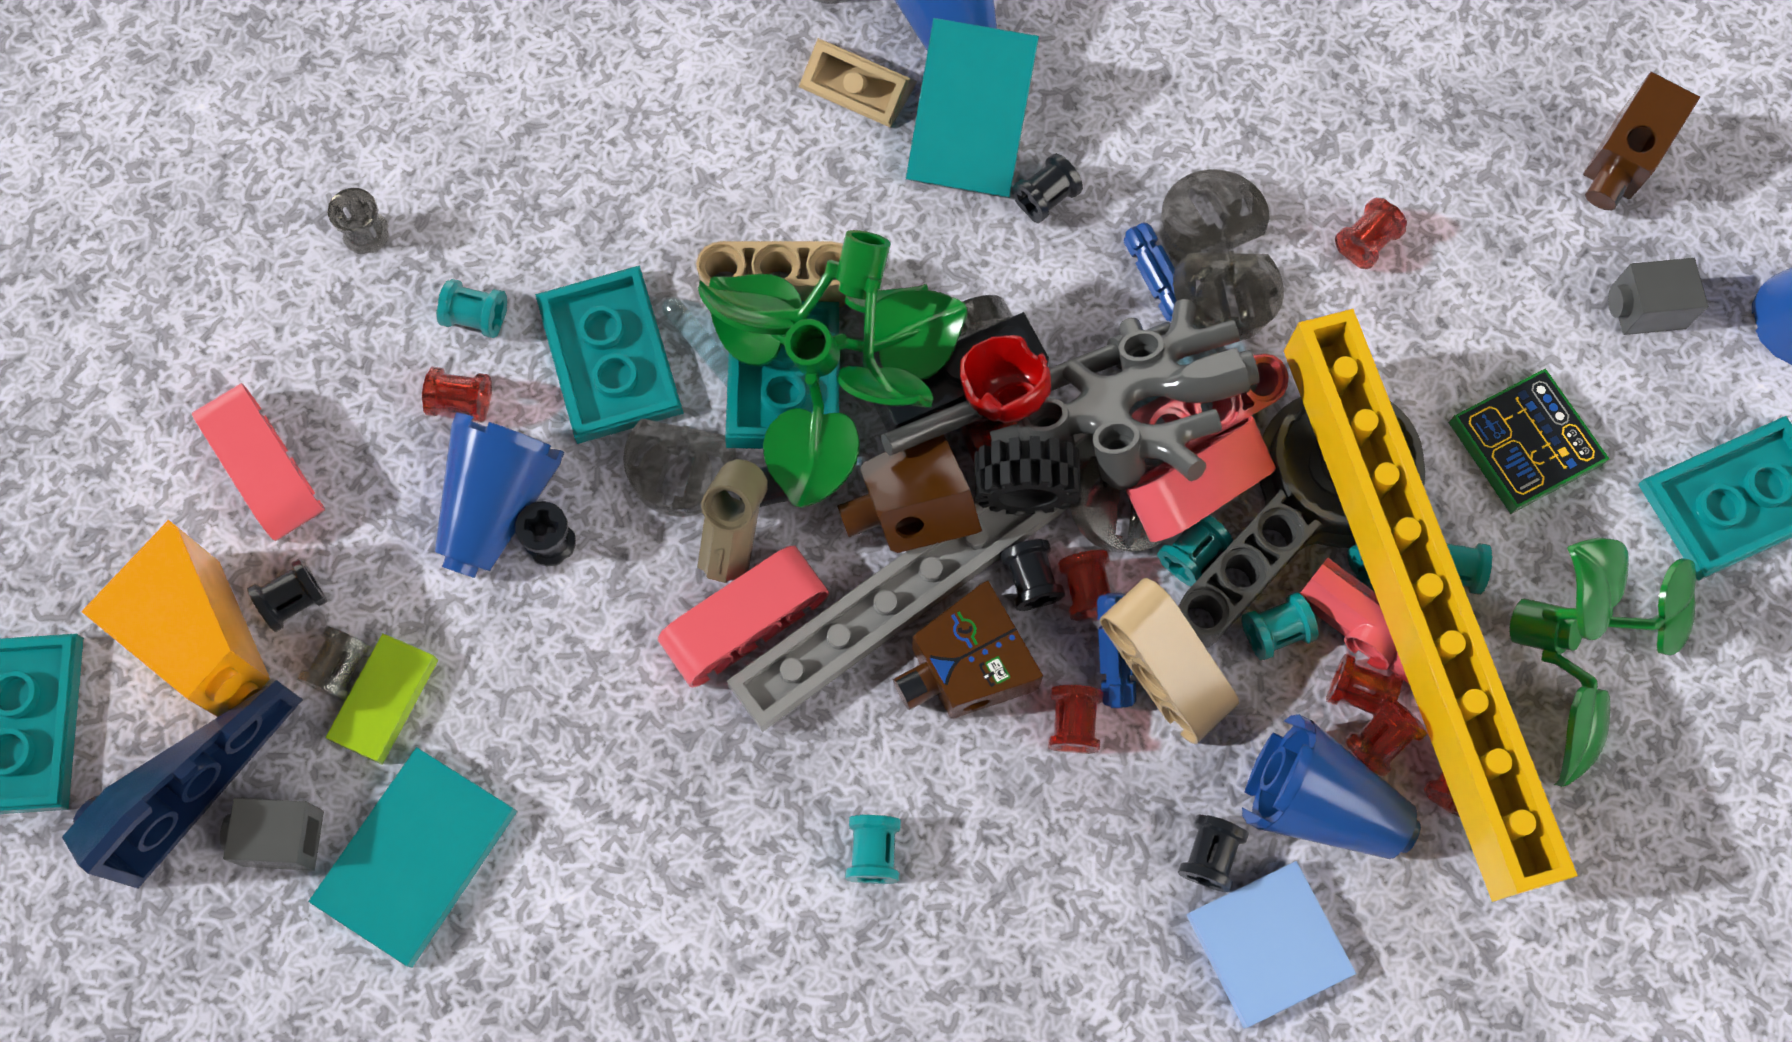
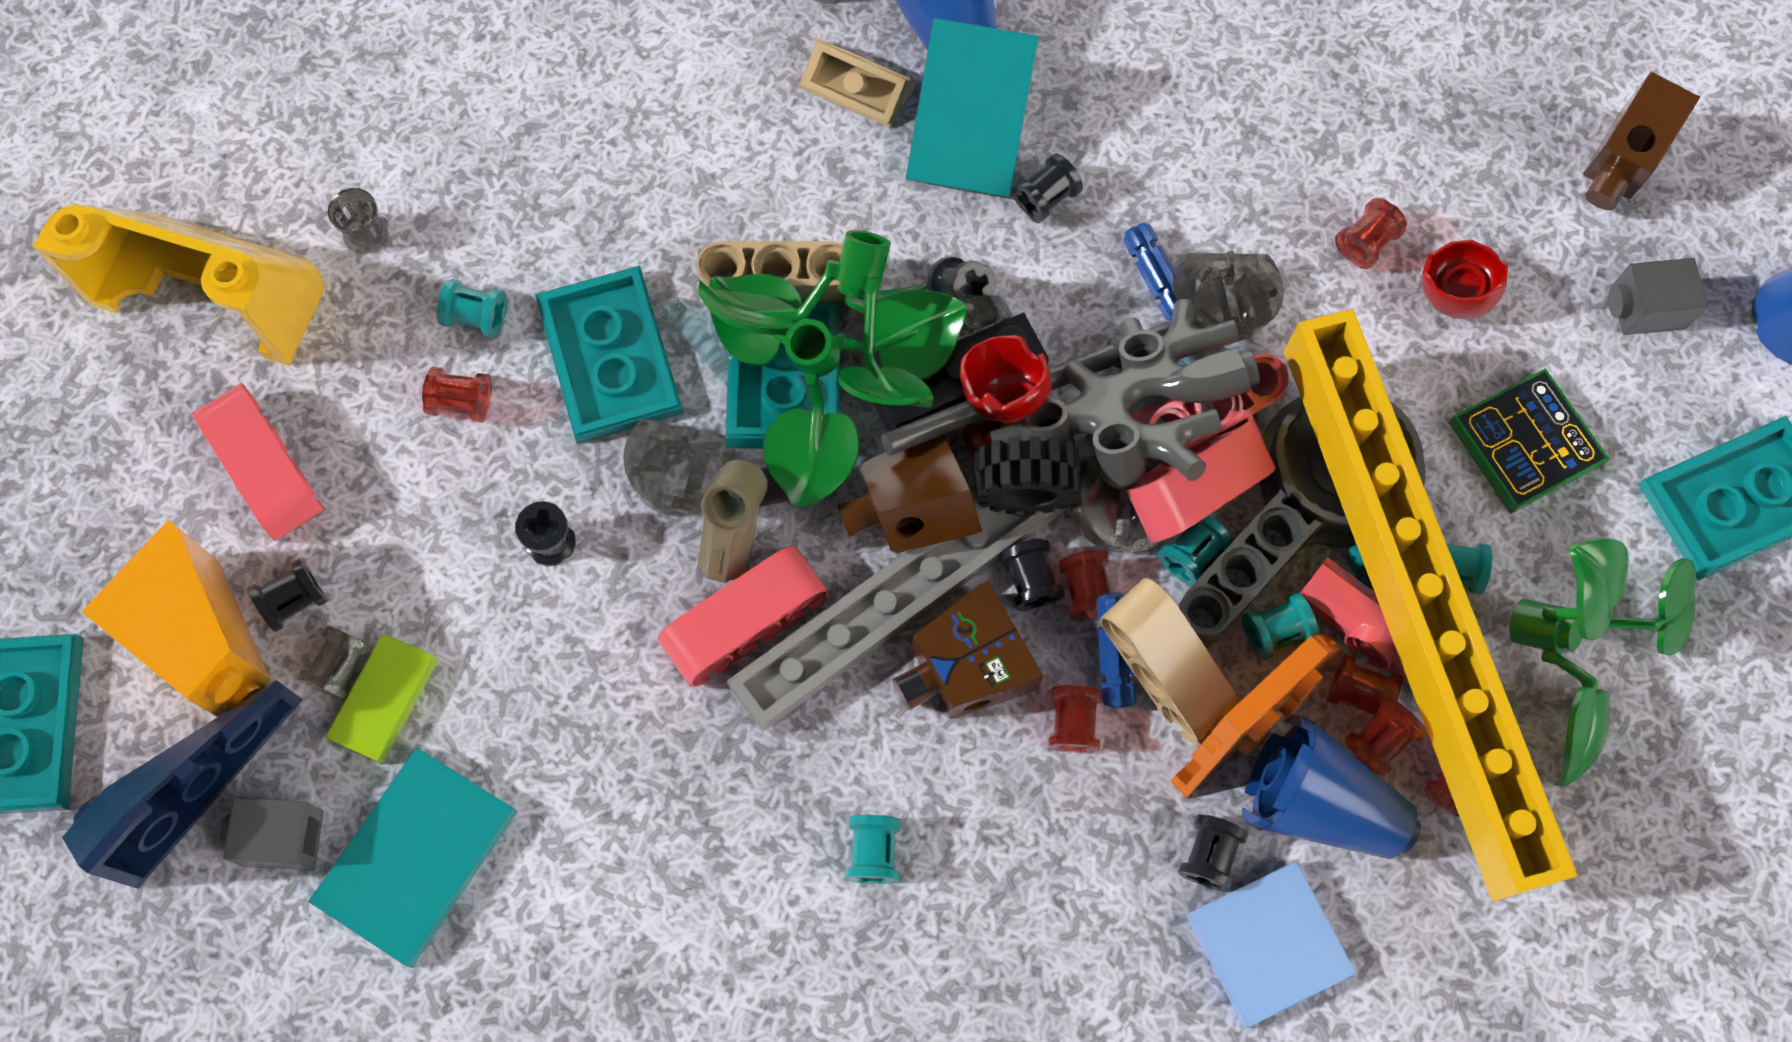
blue cone [435,412,564,578] -> none
clear smoke piece [1159,169,1270,269] -> none
none -> yellow windscreen [33,205,324,366]
none -> black bush [927,256,996,311]
none -> orange wing [1170,633,1344,798]
none -> red hair [1422,240,1508,319]

